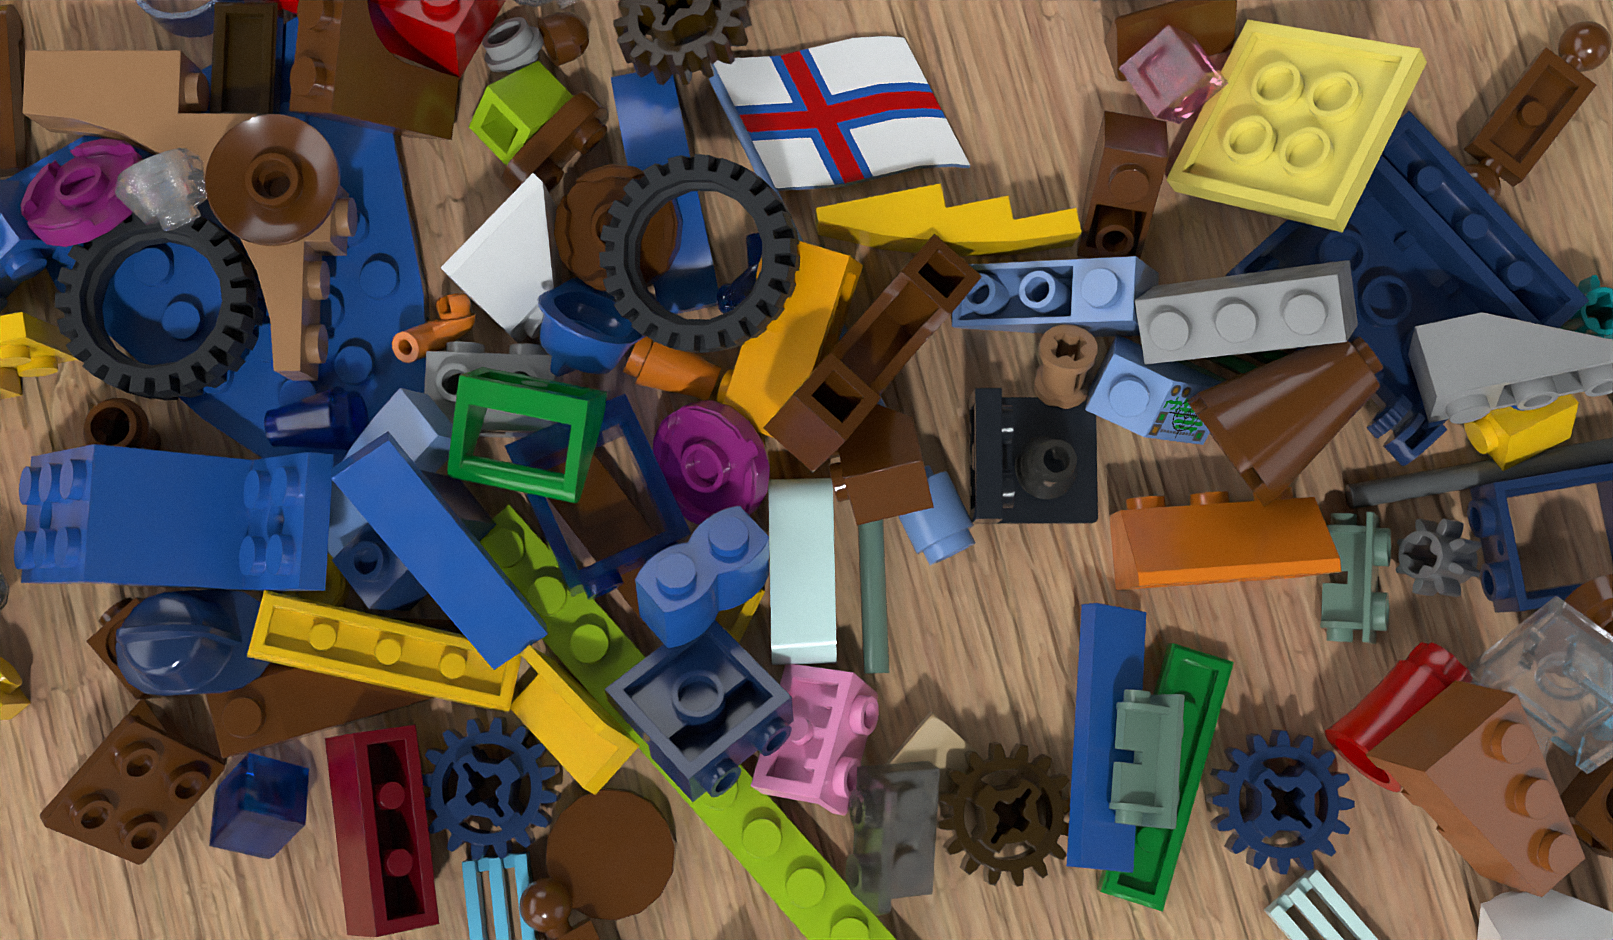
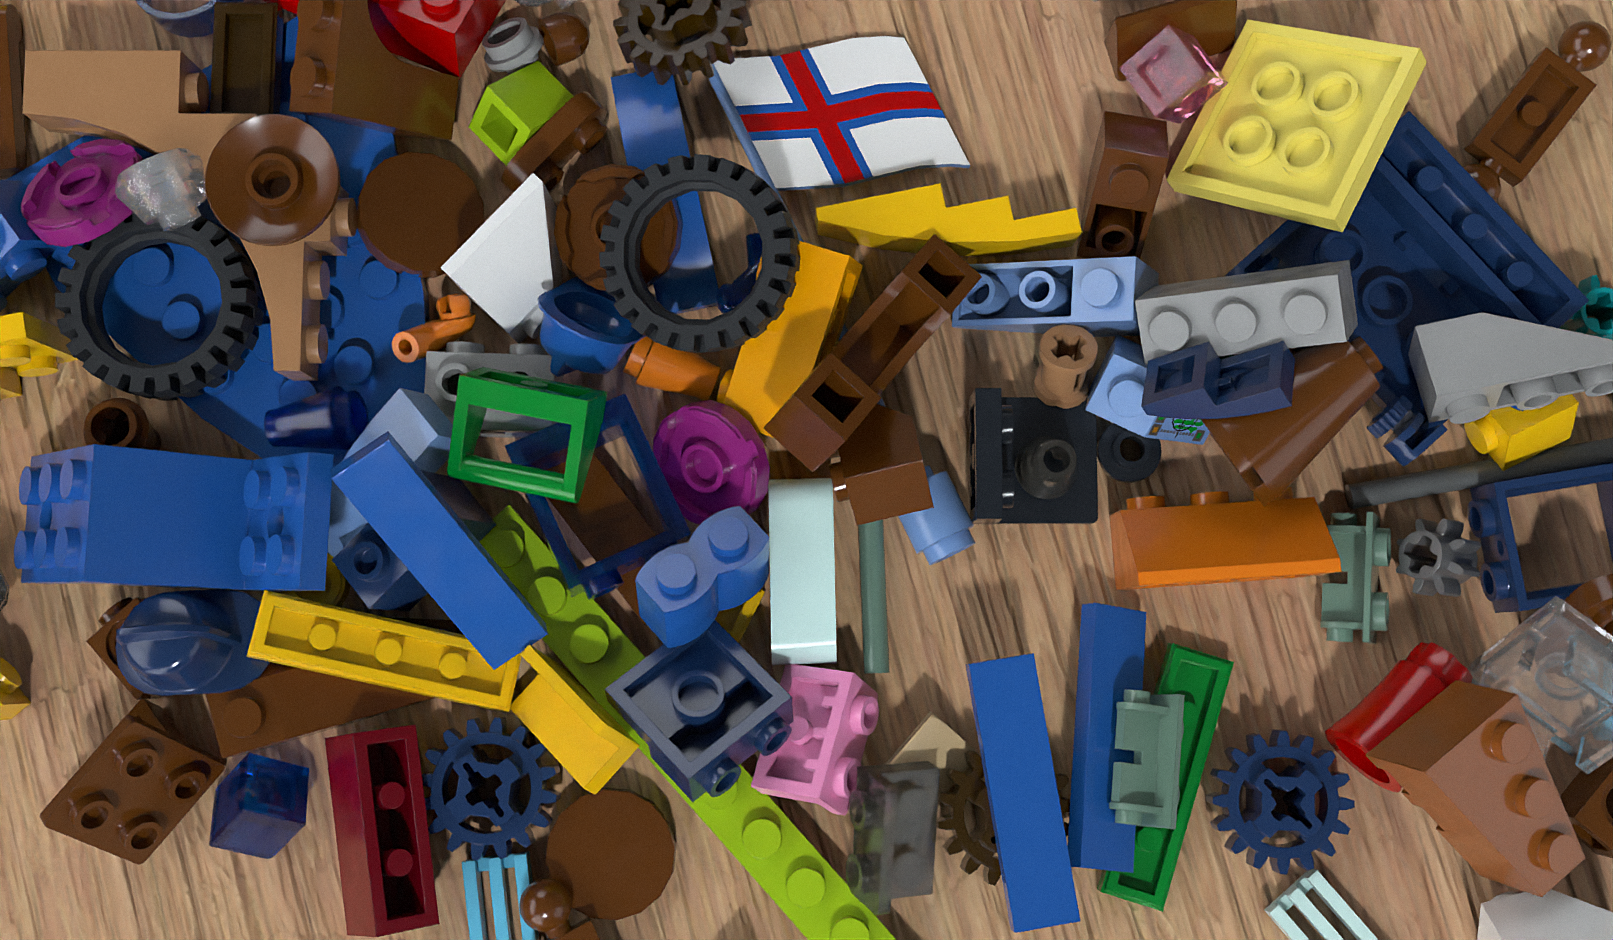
none -> reddish brown tile [357,152,485,278]
none -> blue tile [965,653,1080,933]
none -> black plate [1097,423,1162,483]
none -> dark blue slope [1141,341,1295,419]

